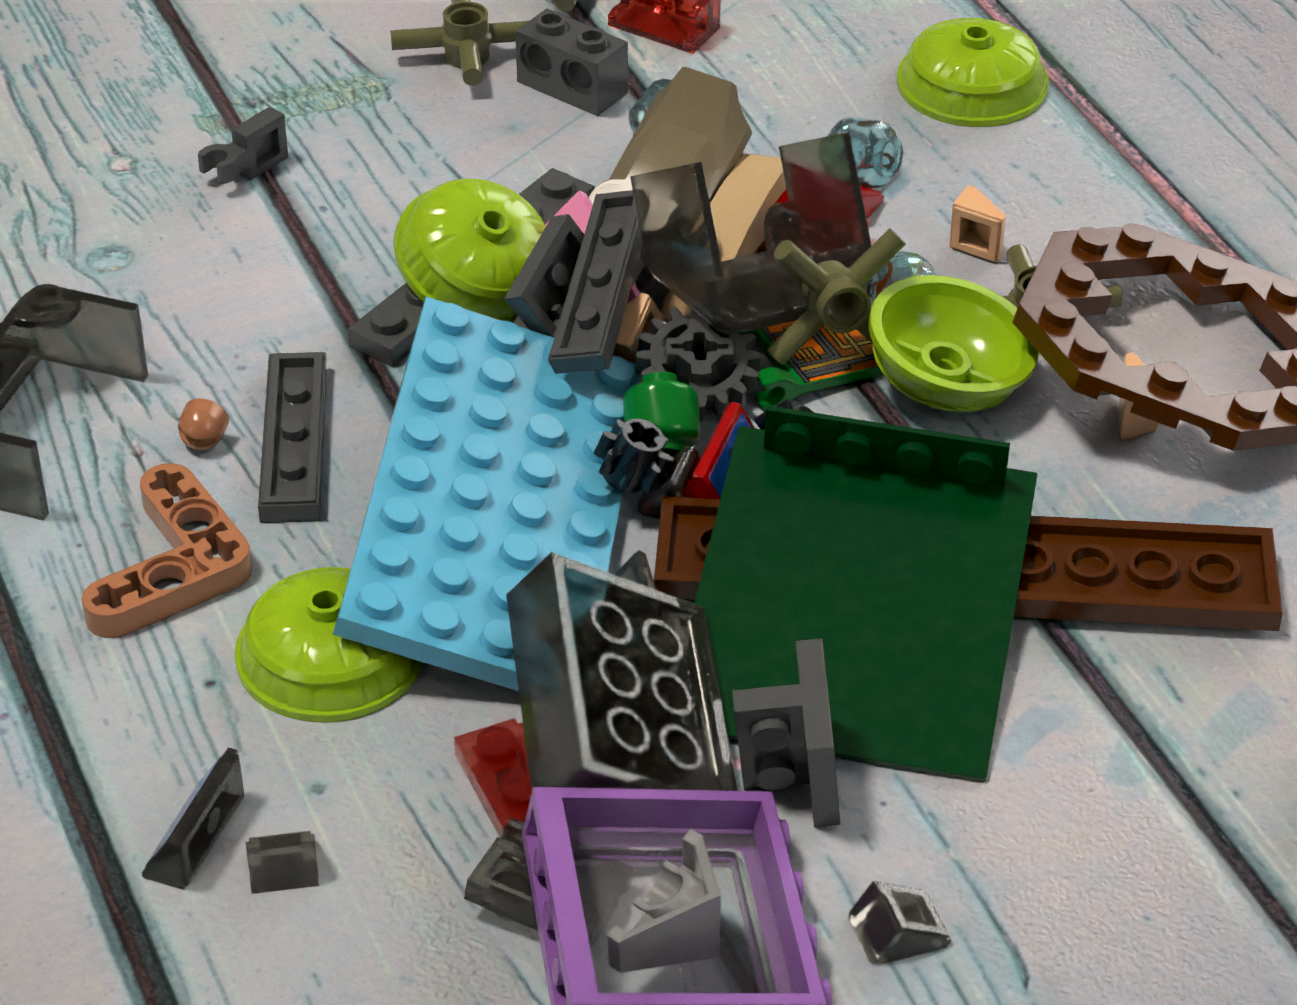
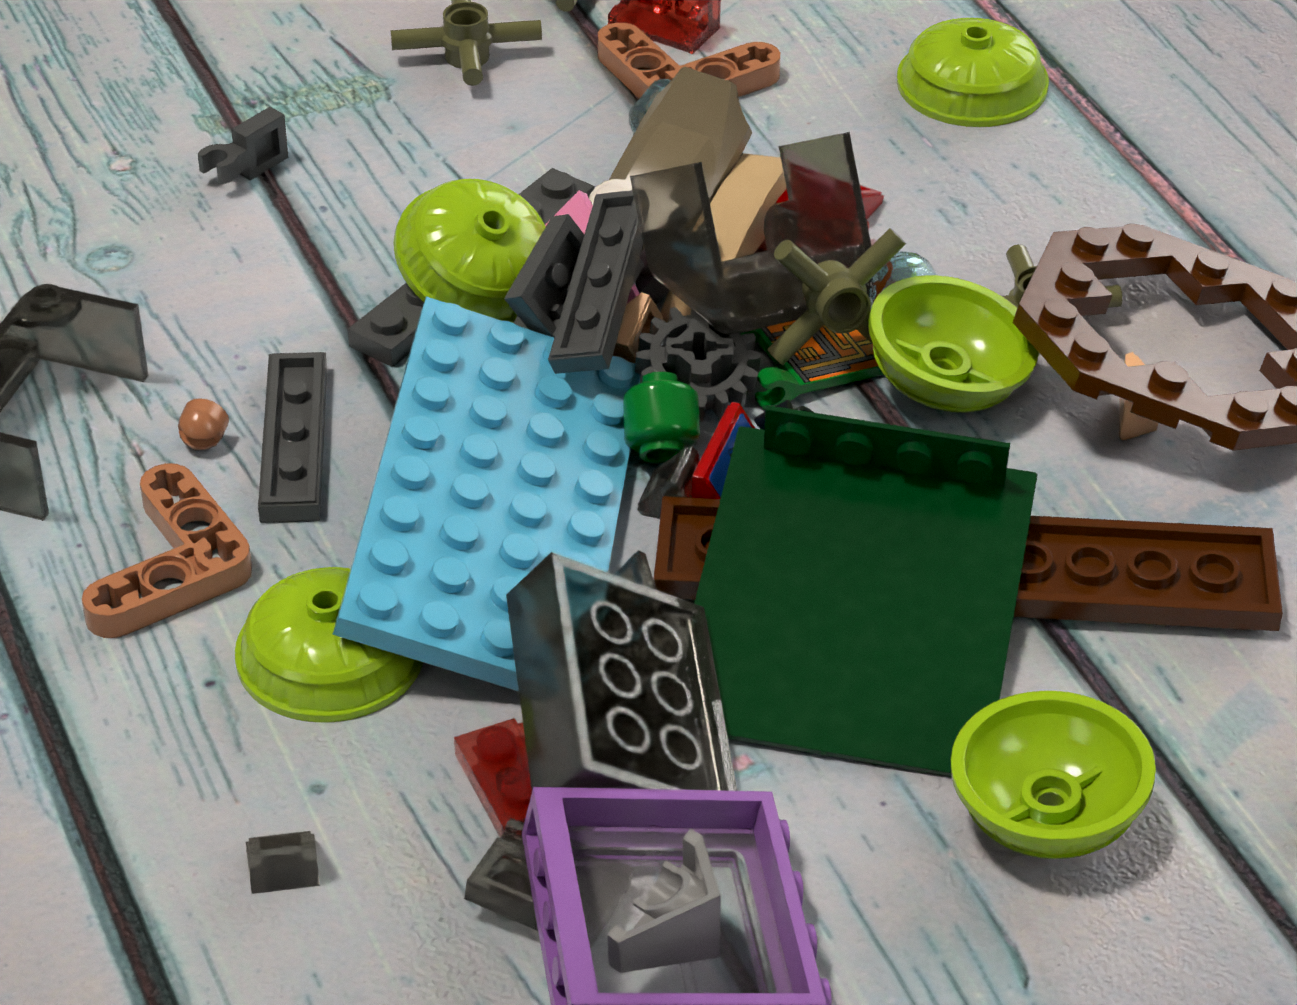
clear smoke slope [141,747,244,890] -> none
dark grey brick [515,8,628,116] -> none
black gear [593,418,673,493] -> none
dark grey bracket [732,638,841,827] -> none
clear light blue head [822,117,903,189] -> none
clear smoke slope [848,881,952,964] -> none
light nougat slope [949,185,1006,263] -> none
none -> nougat beam [598,23,781,108]
none -> lime hat [951,691,1156,859]

